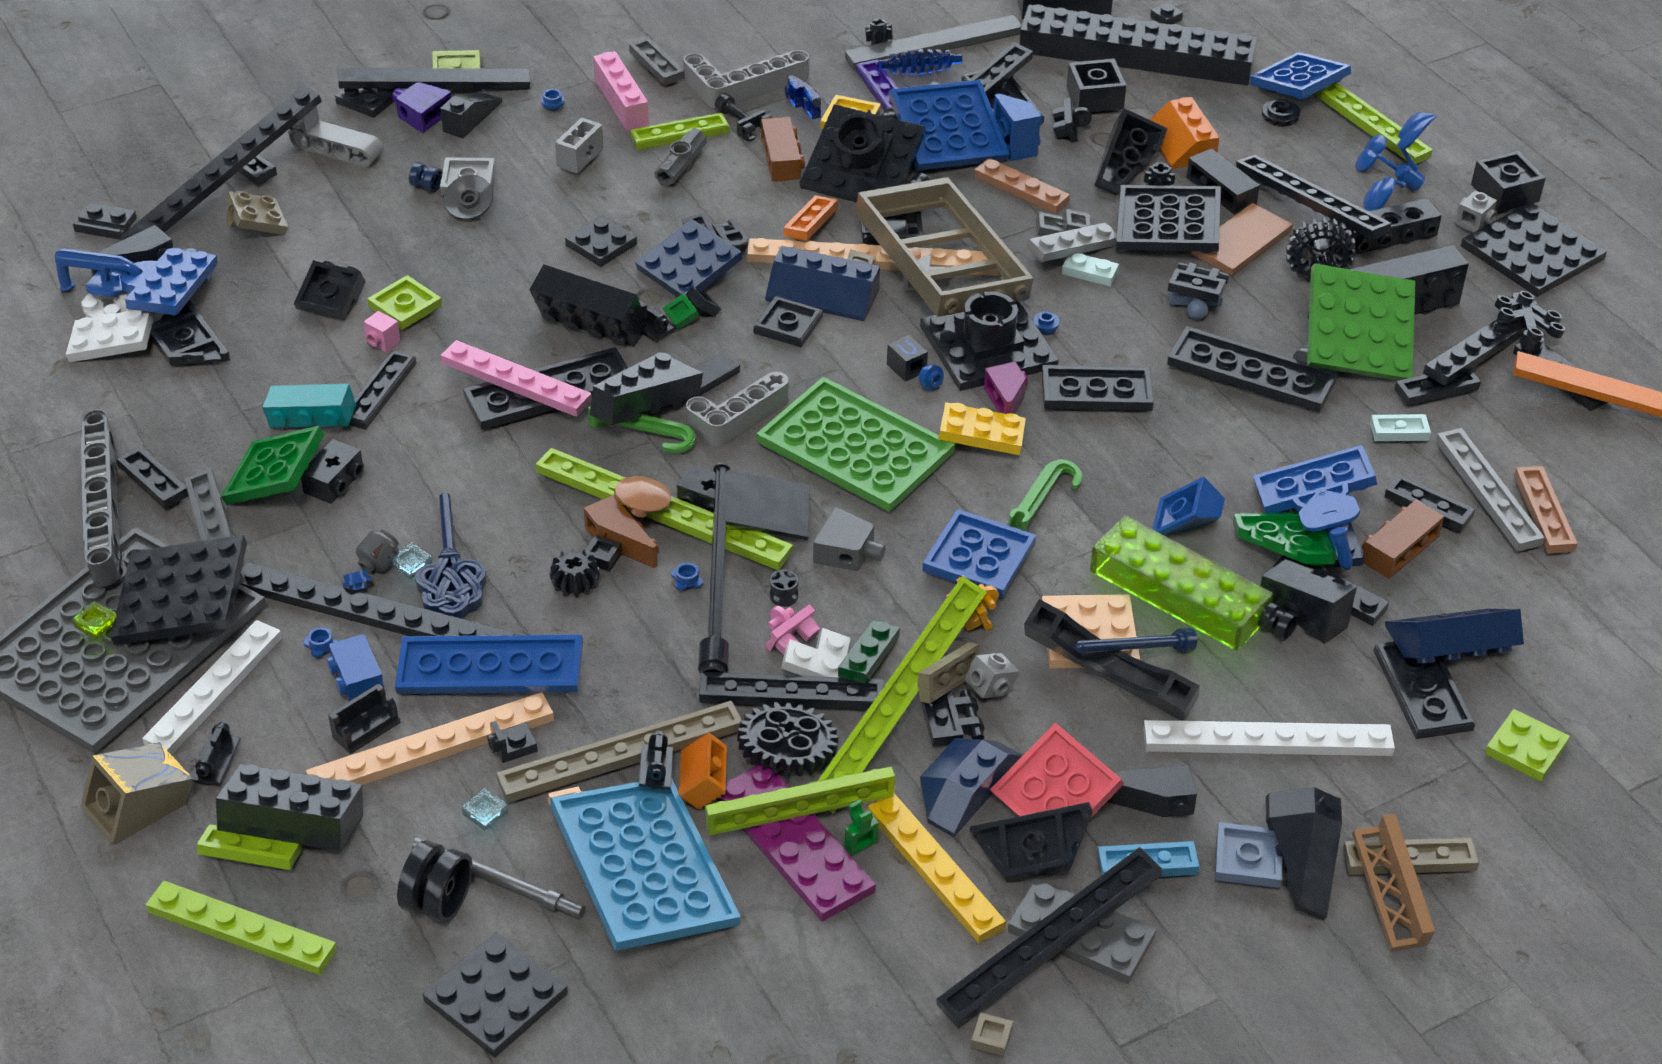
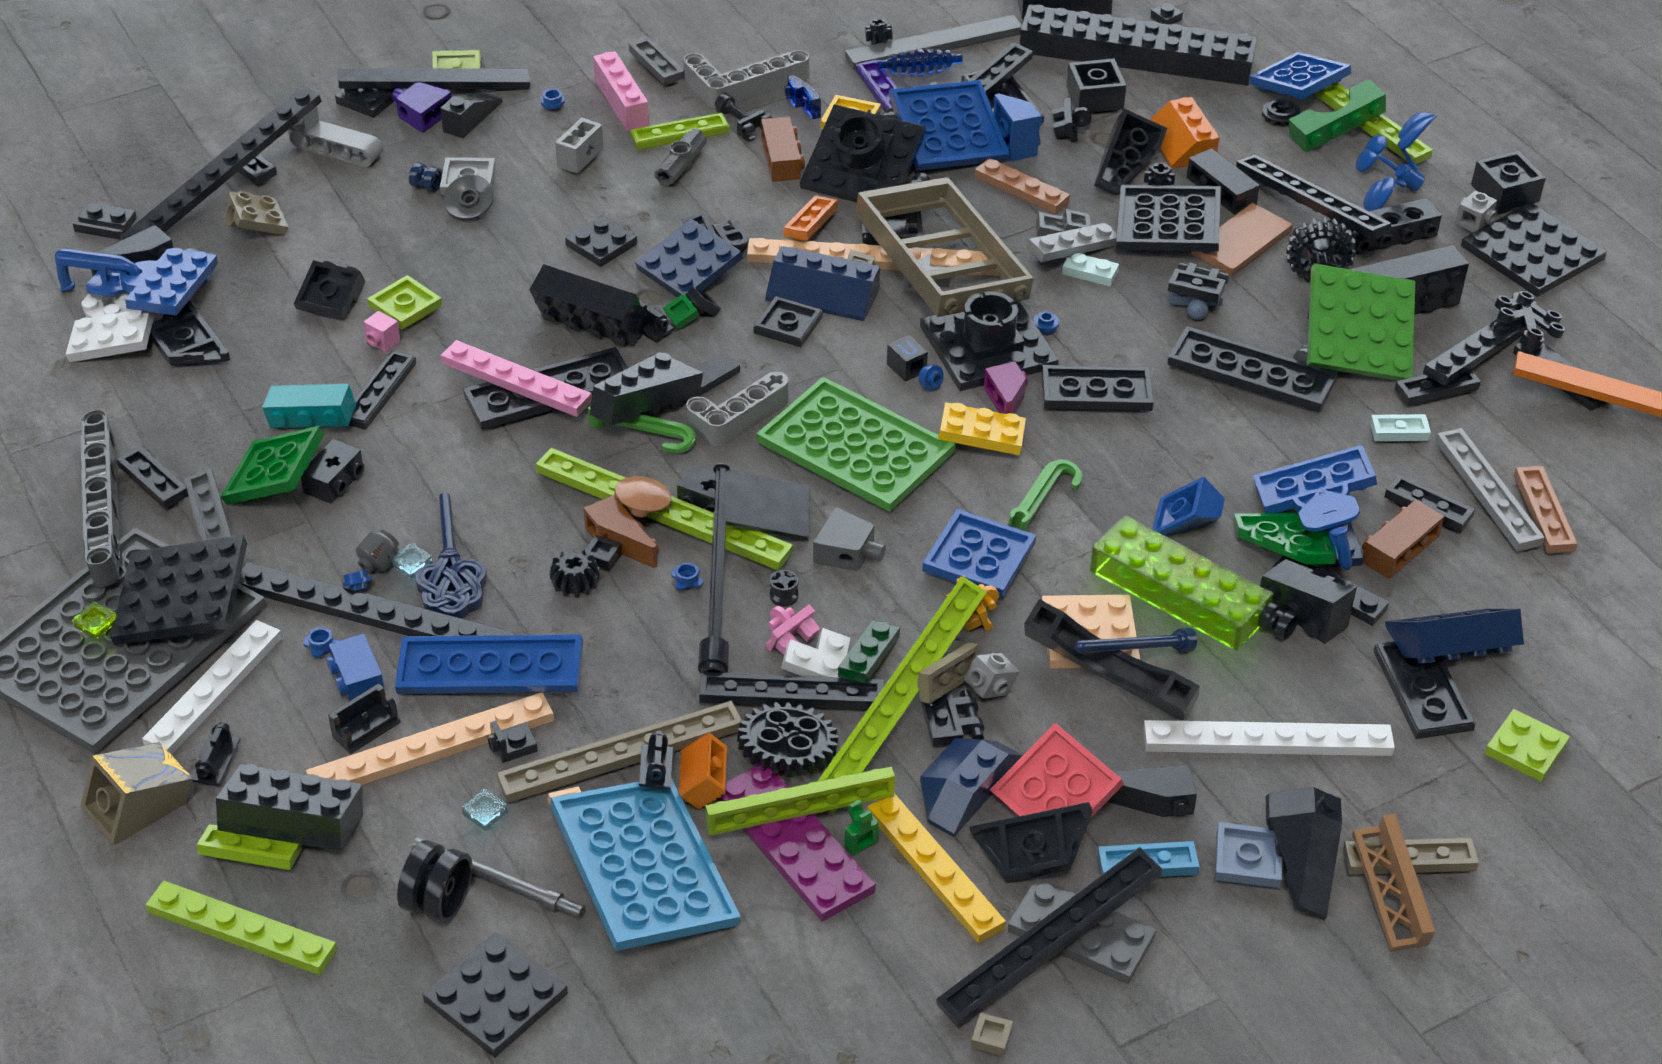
none -> green arch [1289,79,1386,153]

